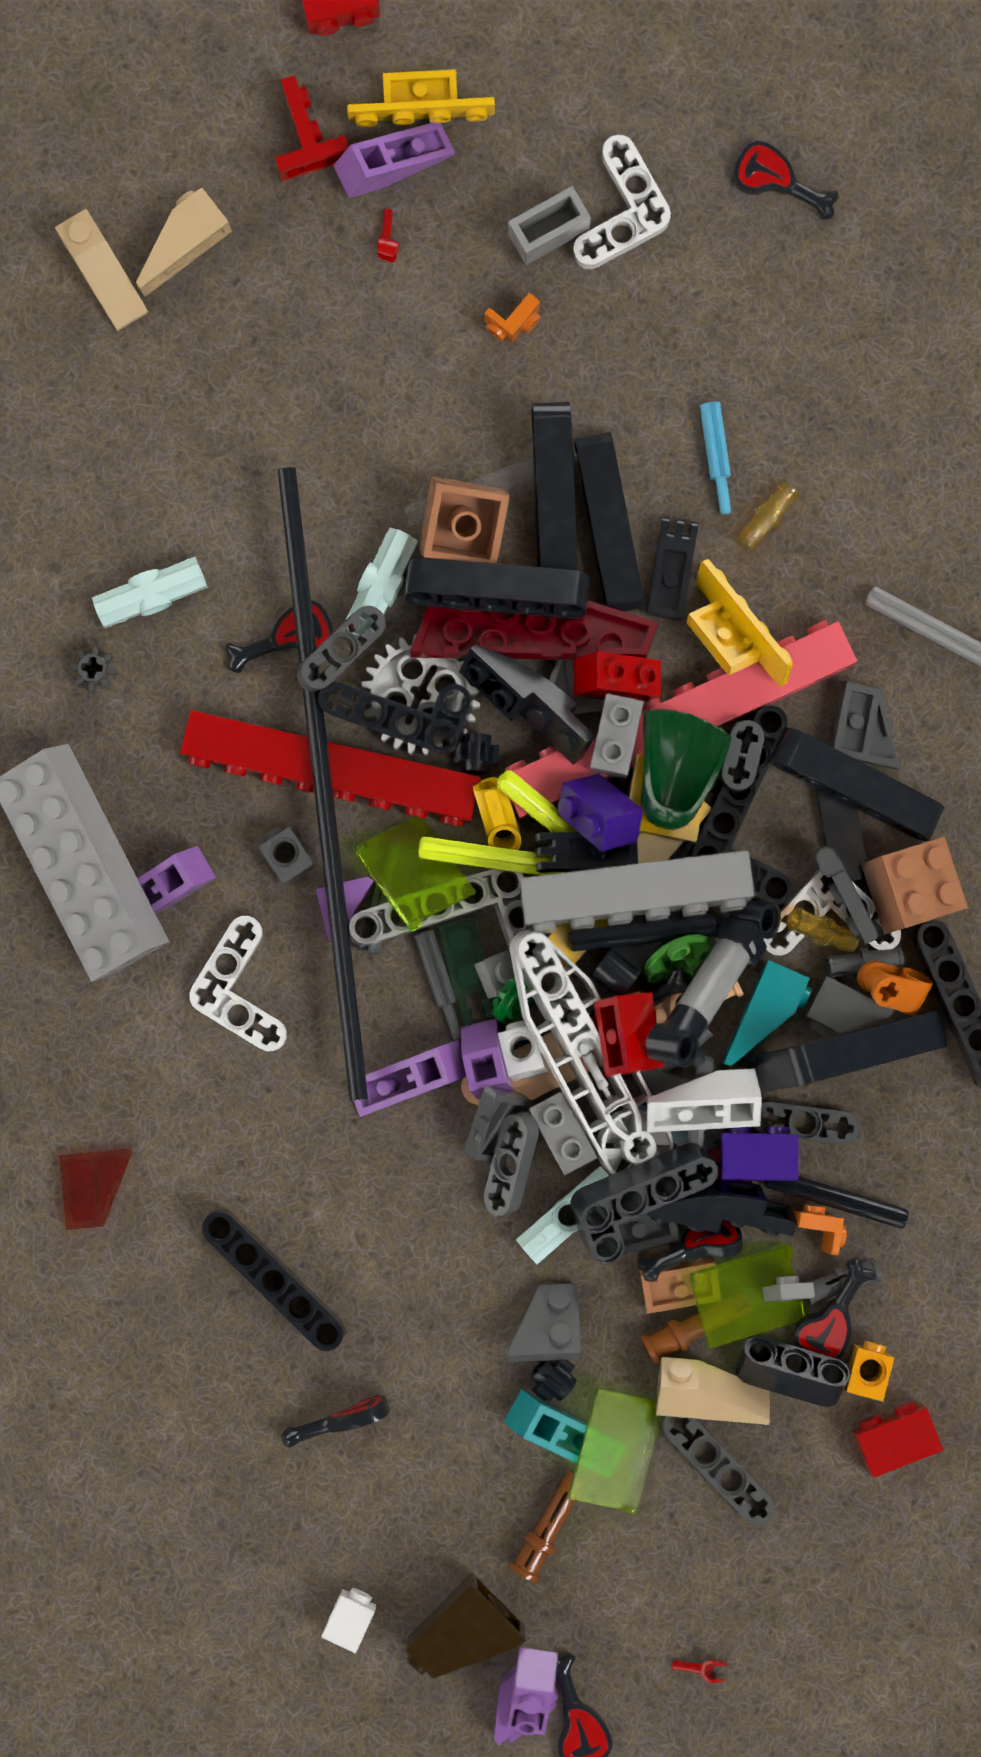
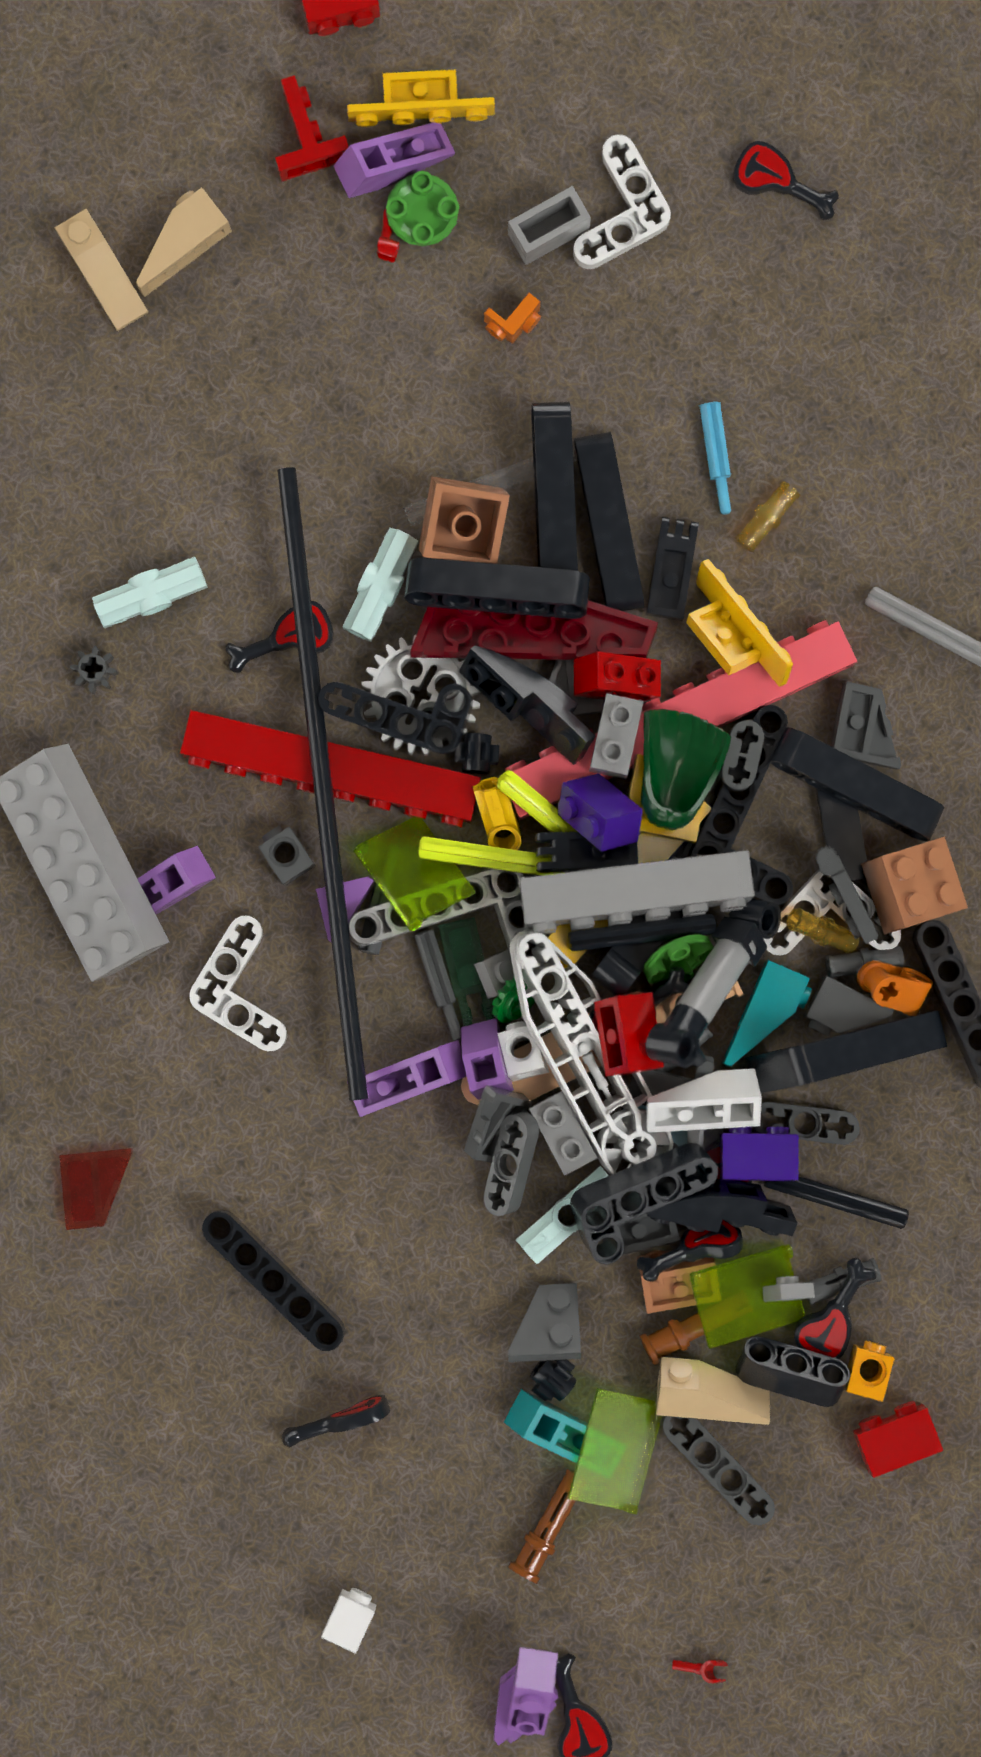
dark grey beam [297,606,386,692] -> none
dark brown slope [406,1572,526,1679] -> none
orange bracket [792,1204,847,1256] -> none
none -> bright green dish [386,171,459,246]

